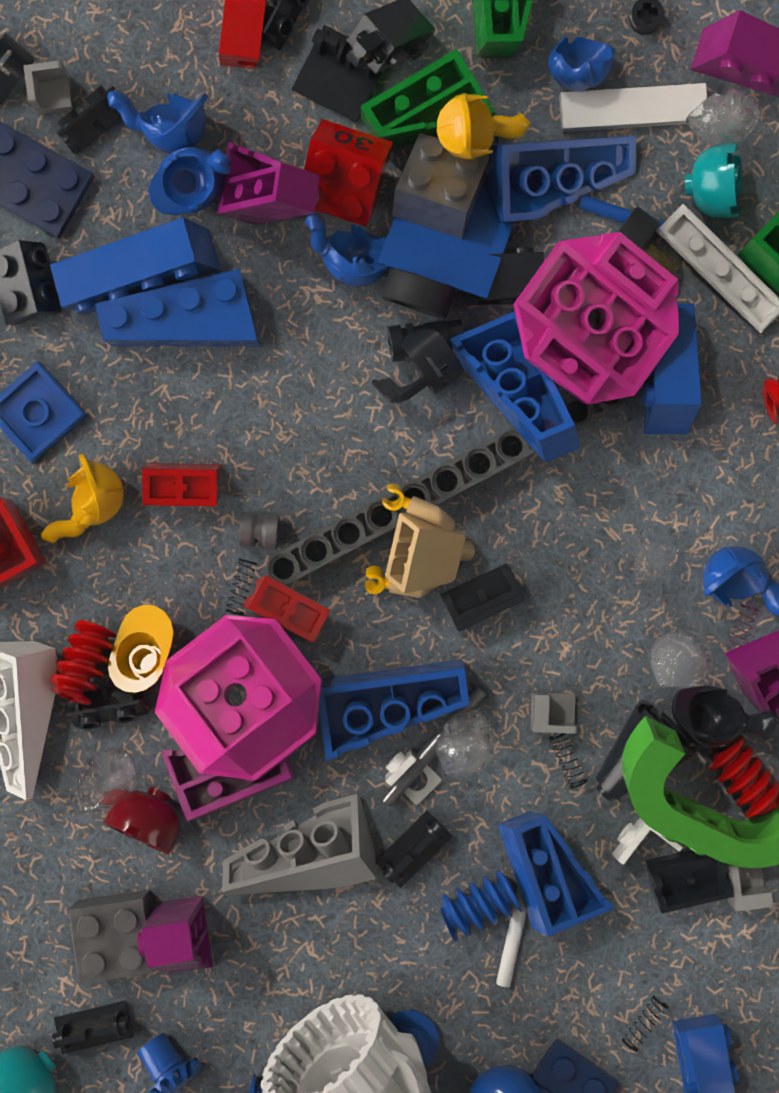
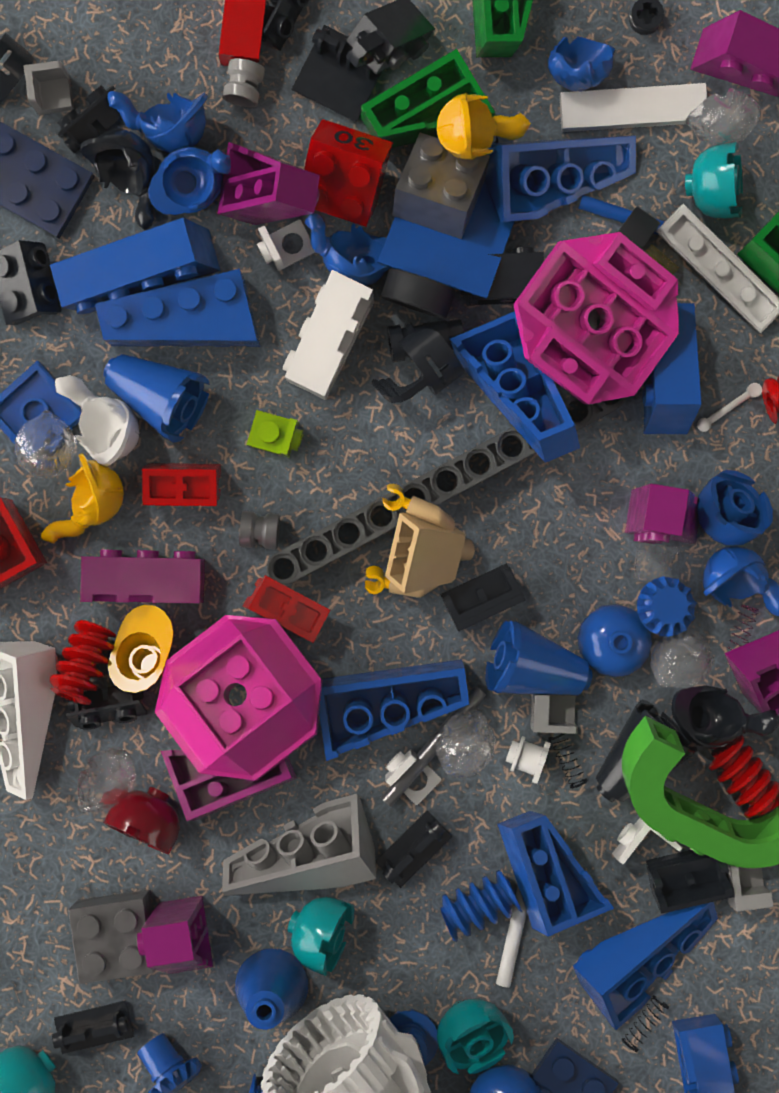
black piece [225,558,257,616] -> none
none -> clear hair [14,410,77,480]
none -> white piece [55,375,140,467]
none -> black piece [80,129,155,230]
none -> magenta wedge [80,550,205,603]
none -> blue cone [103,354,210,443]
none -> light grey wheel [222,58,265,108]
none -> blue cone [235,949,308,1030]
none -> lime bracket [247,410,304,458]
none -> white bracket [257,220,315,271]
none -> white wedge [282,270,374,400]
none -> teal cylinder [287,897,355,976]
none -> teal cylinder [437,998,514,1074]
none -> blue cone [485,620,592,696]
none -> white brick [506,736,551,784]
none -> blue wedge [573,902,718,1030]
none -> blue cylinder [577,604,652,677]
none -> magenta wedge [625,483,699,545]
none -> blue gear [637,576,697,637]
none -> white hinge [697,383,762,432]
none -> blue cylinder [697,470,773,546]

